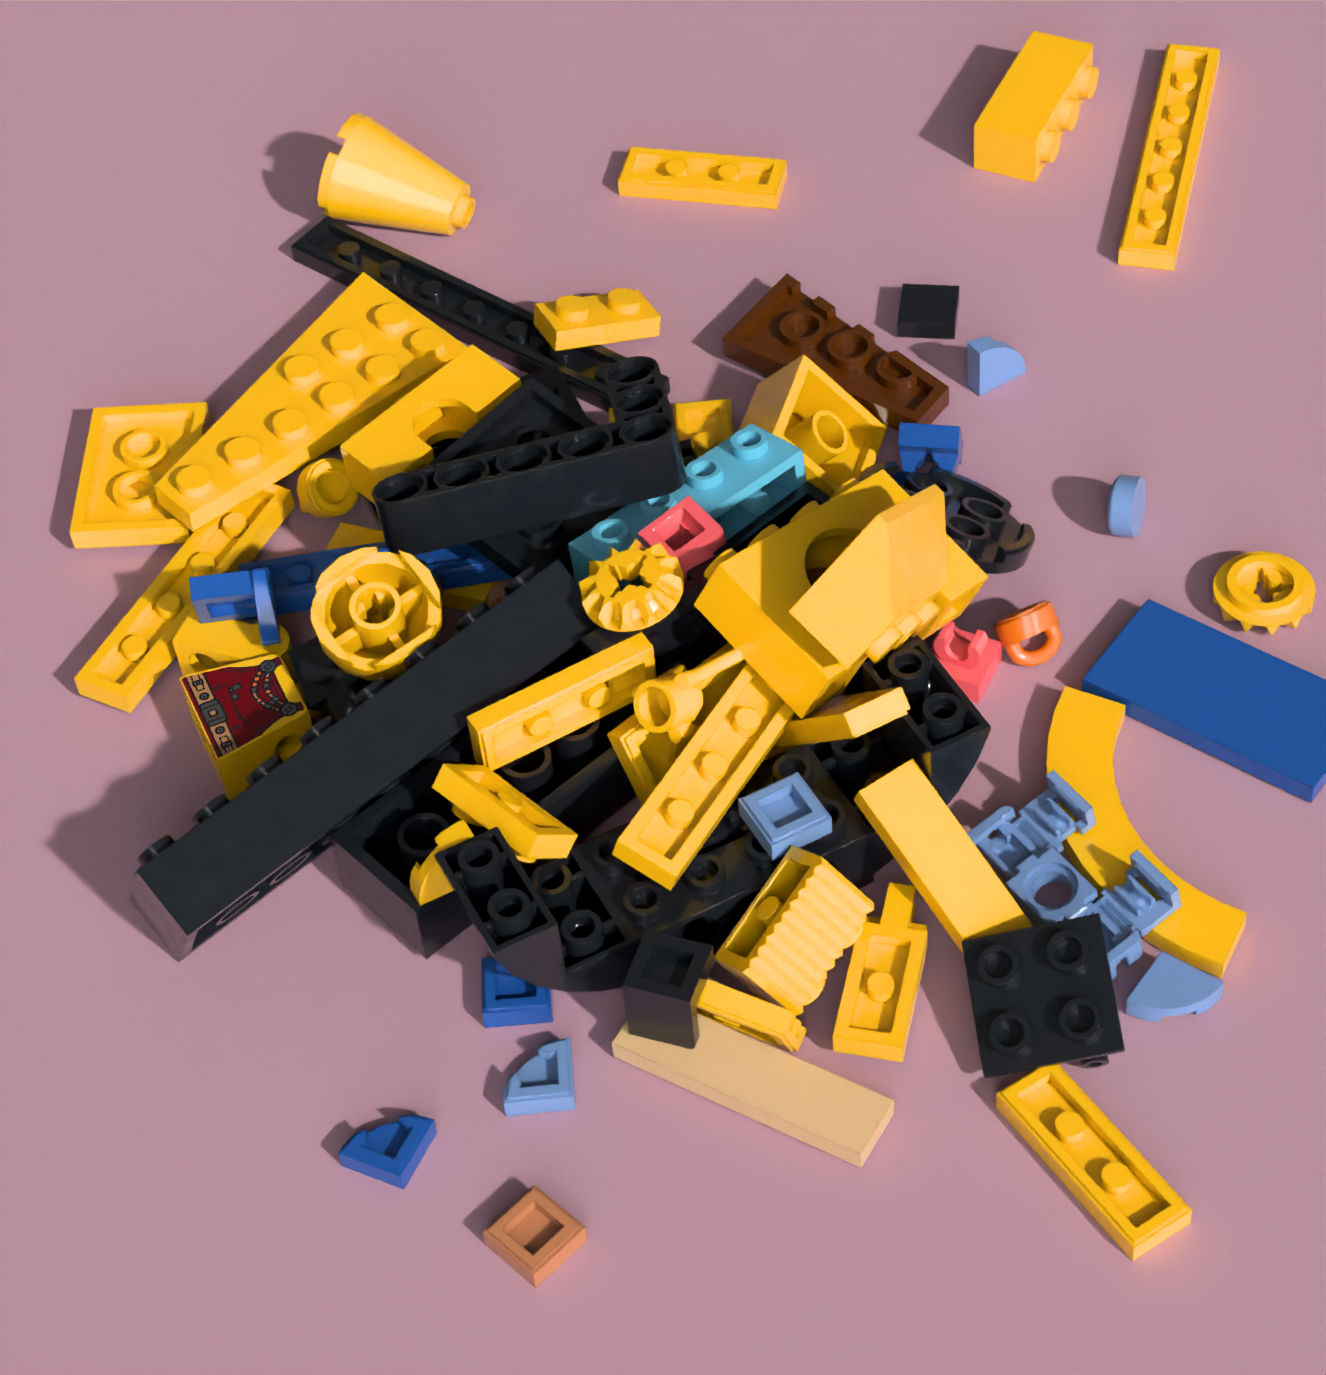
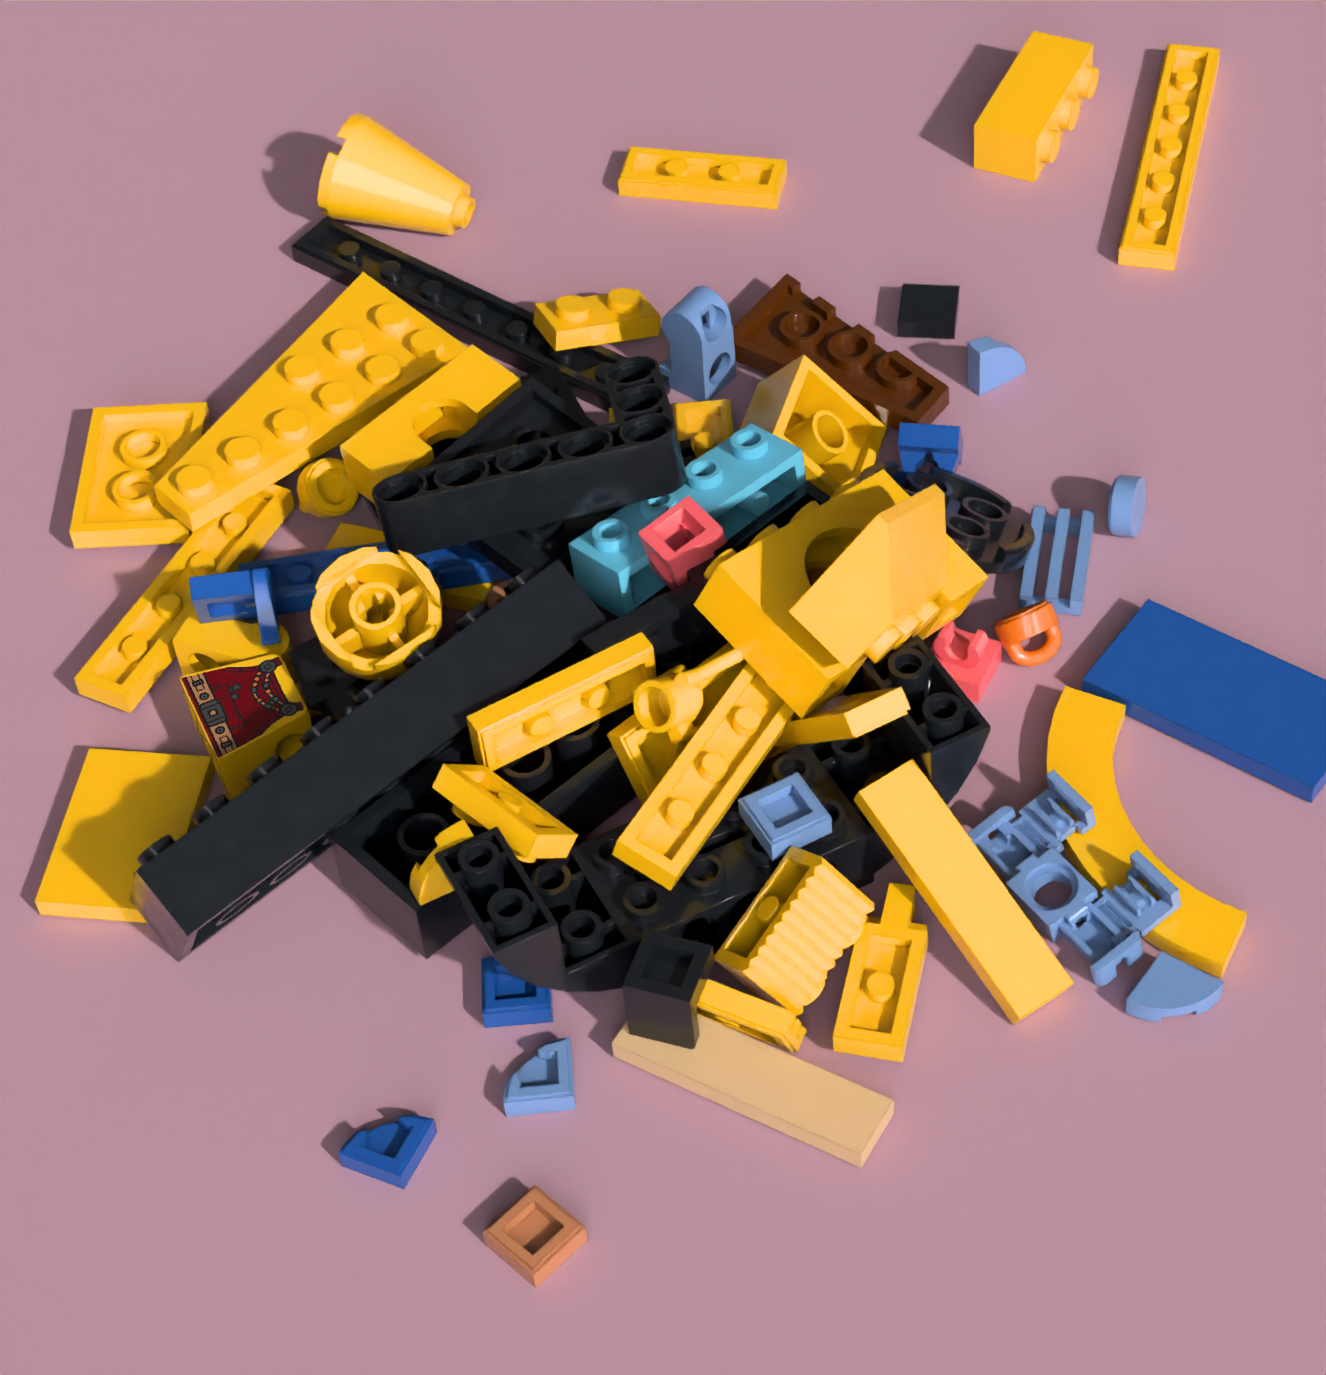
yellow gear [579,539,685,632] -> none
black hinge [961,913,1126,1079] -> none
yellow tile [996,1065,1192,1261] -> none
yellow gear [1213,551,1316,636] -> none
none -> yellow tile [35,748,215,923]
none -> medium blue leg [659,286,737,402]
none -> medium blue tile [1019,506,1095,616]

